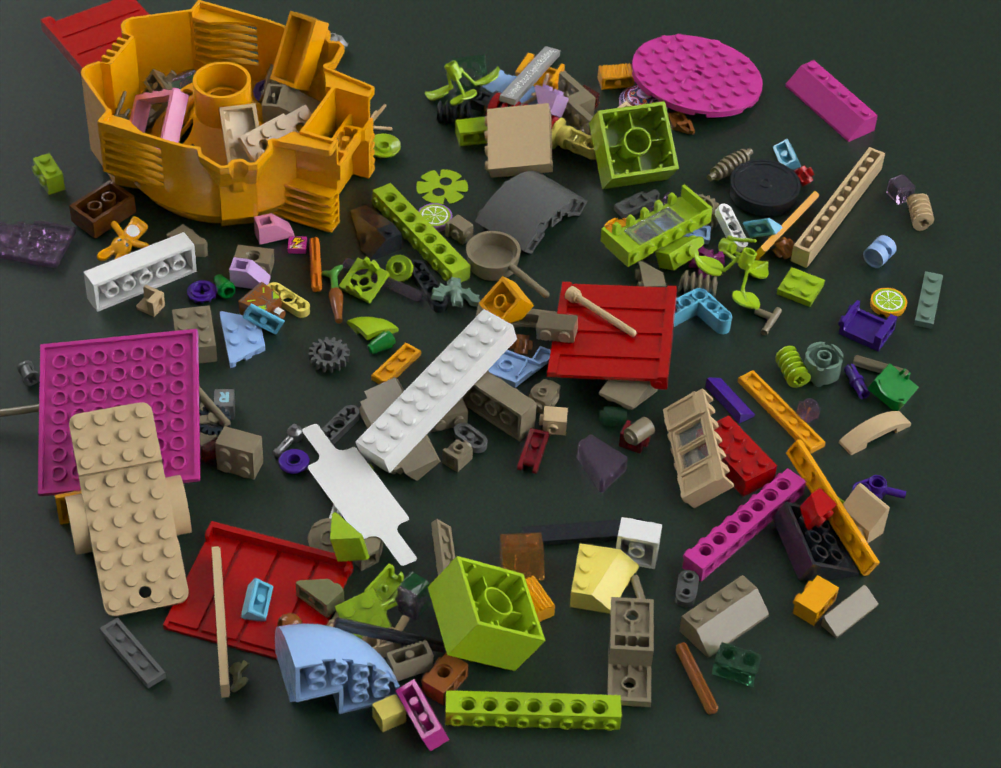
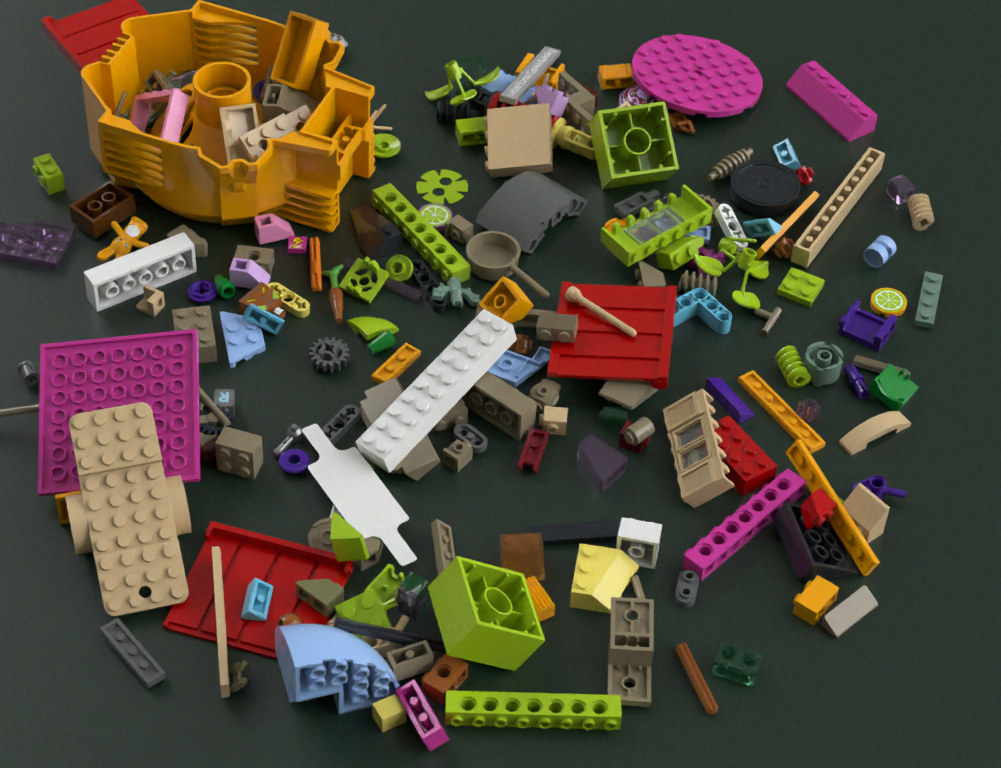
dark tan slope [679,575,769,658] -> none

